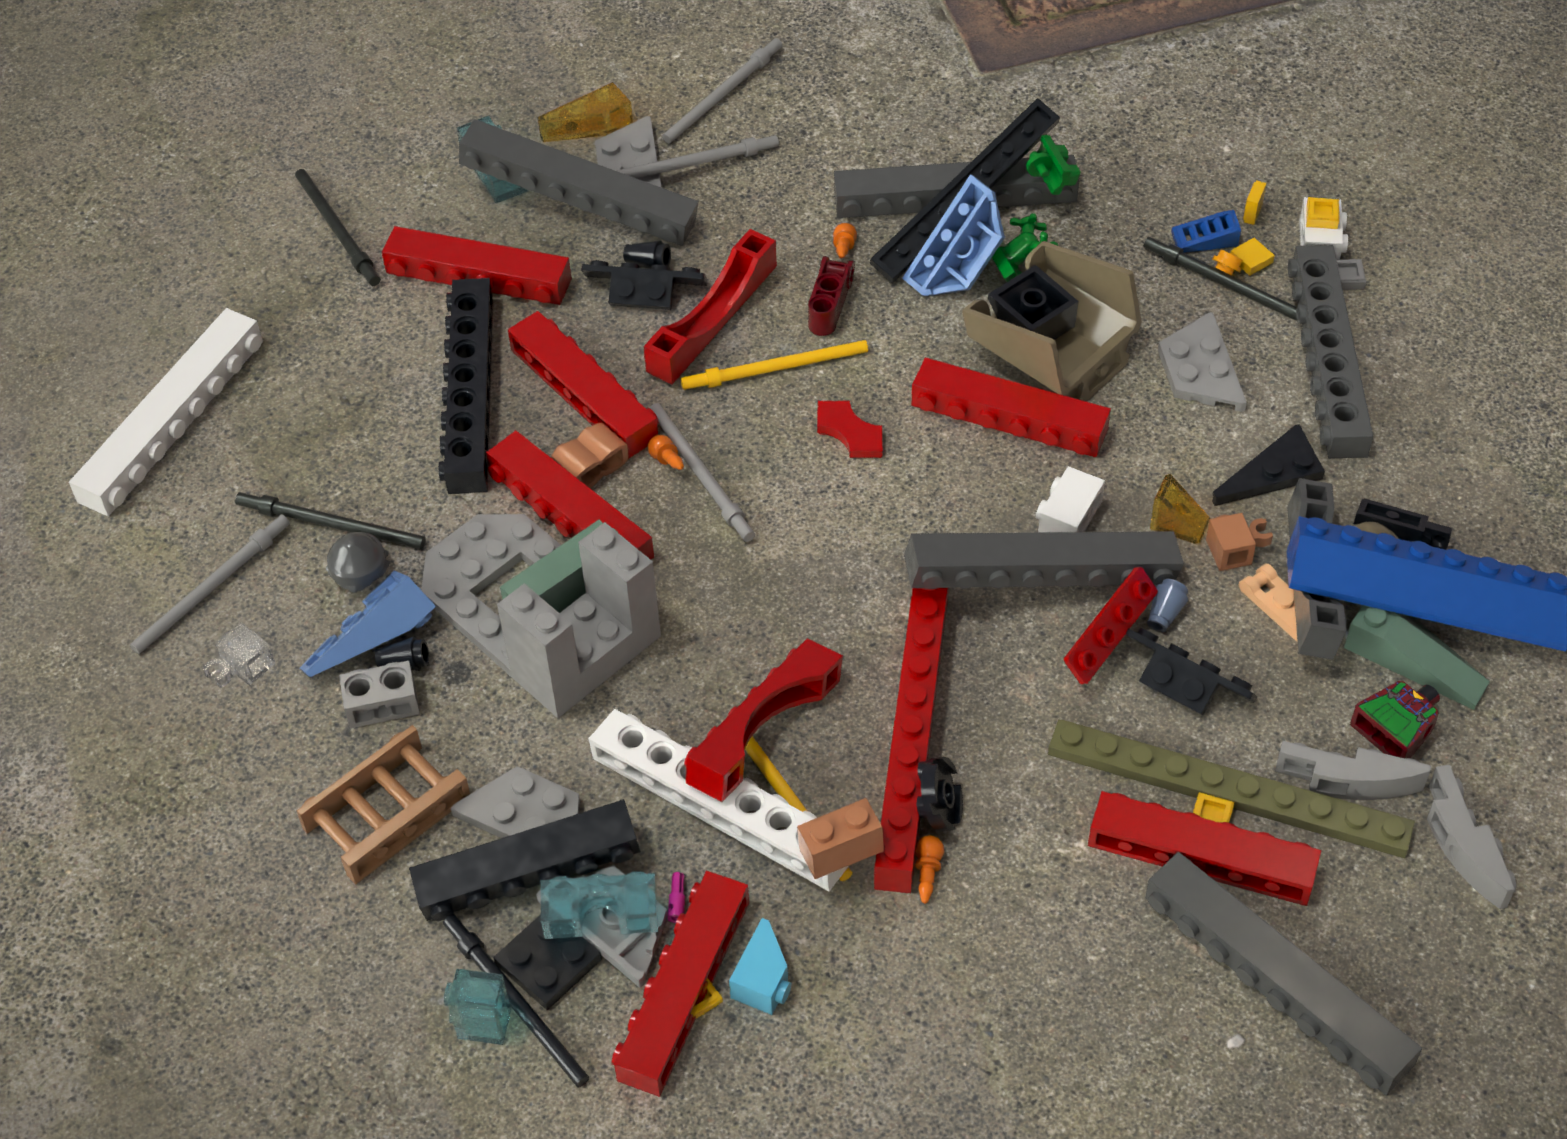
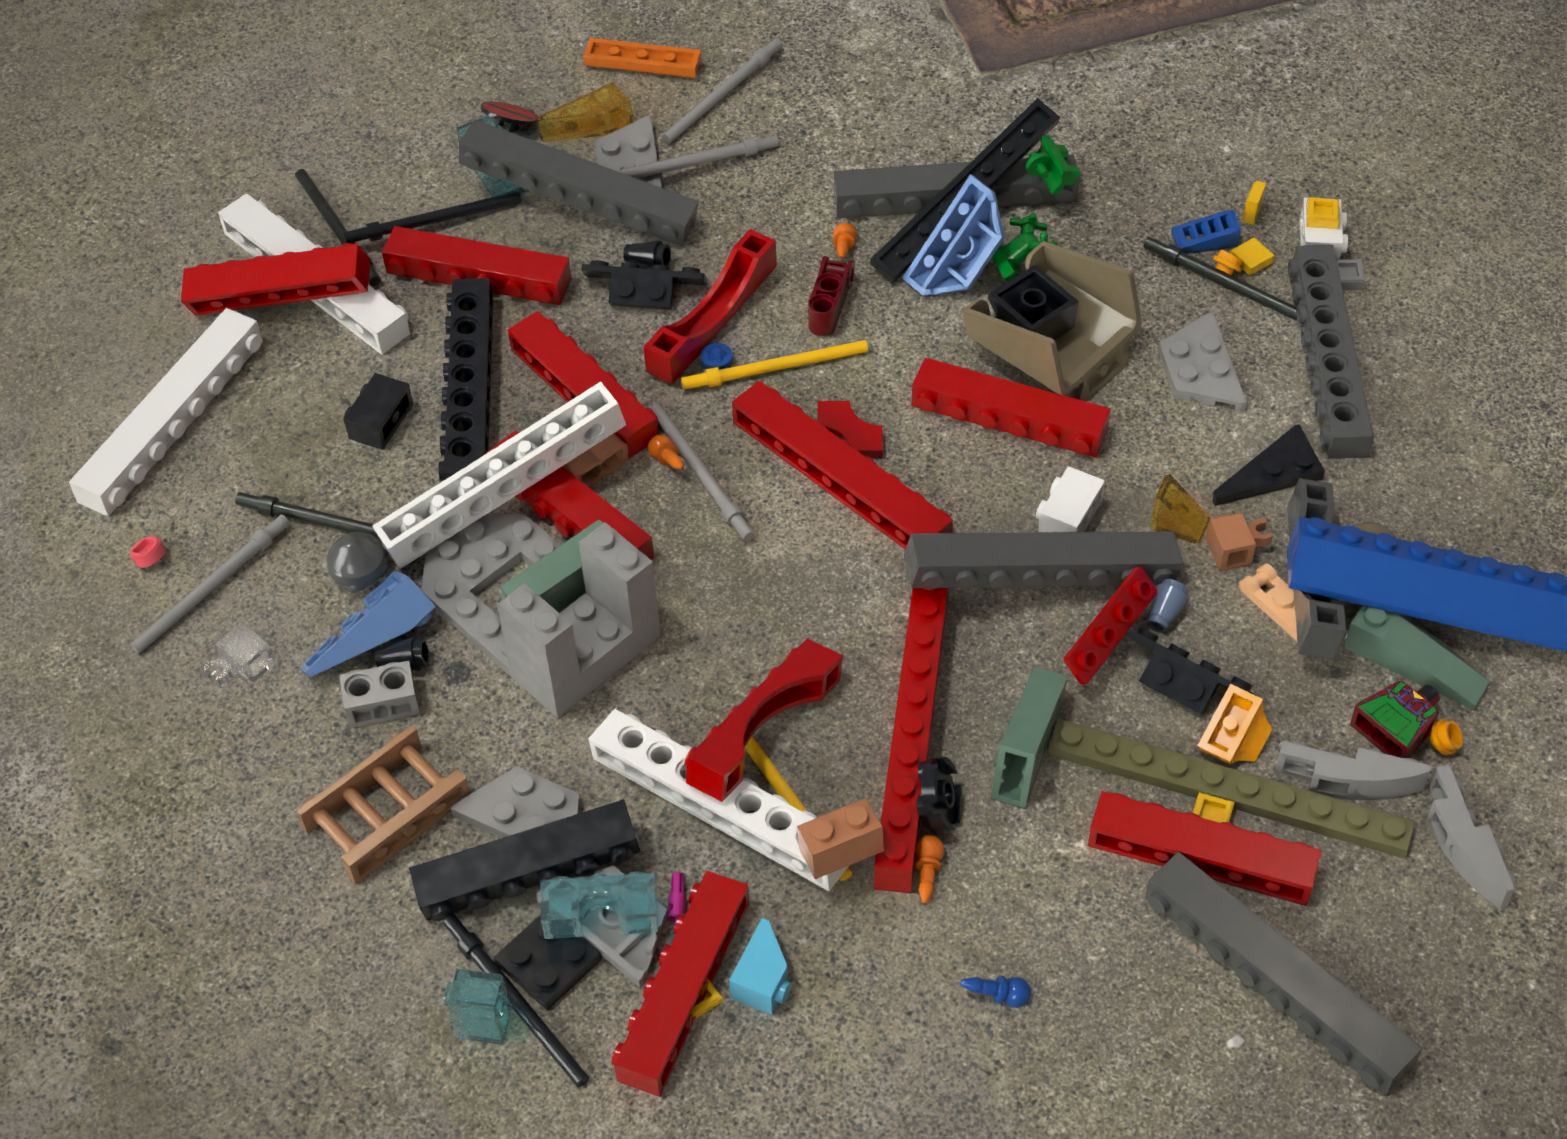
black hinge [1353,498,1453,550] -> none
none -> coral tile [130,536,166,568]
none -> red brick [181,243,370,316]
none -> white brick [218,193,410,355]
none -> black bar [343,191,521,244]
none -> black brick [343,373,414,450]
none -> white brick [372,382,626,569]
none -> piece [480,101,539,133]
none -> orange plate [583,38,702,78]
none -> blue tile [700,343,733,370]
none -> red brick [732,380,953,550]
none -> blue bar [960,976,1031,1008]
none -> sand green slope [991,666,1068,809]
none -> light orange slope [1197,684,1273,764]
none -> light orange plate [1430,719,1463,756]

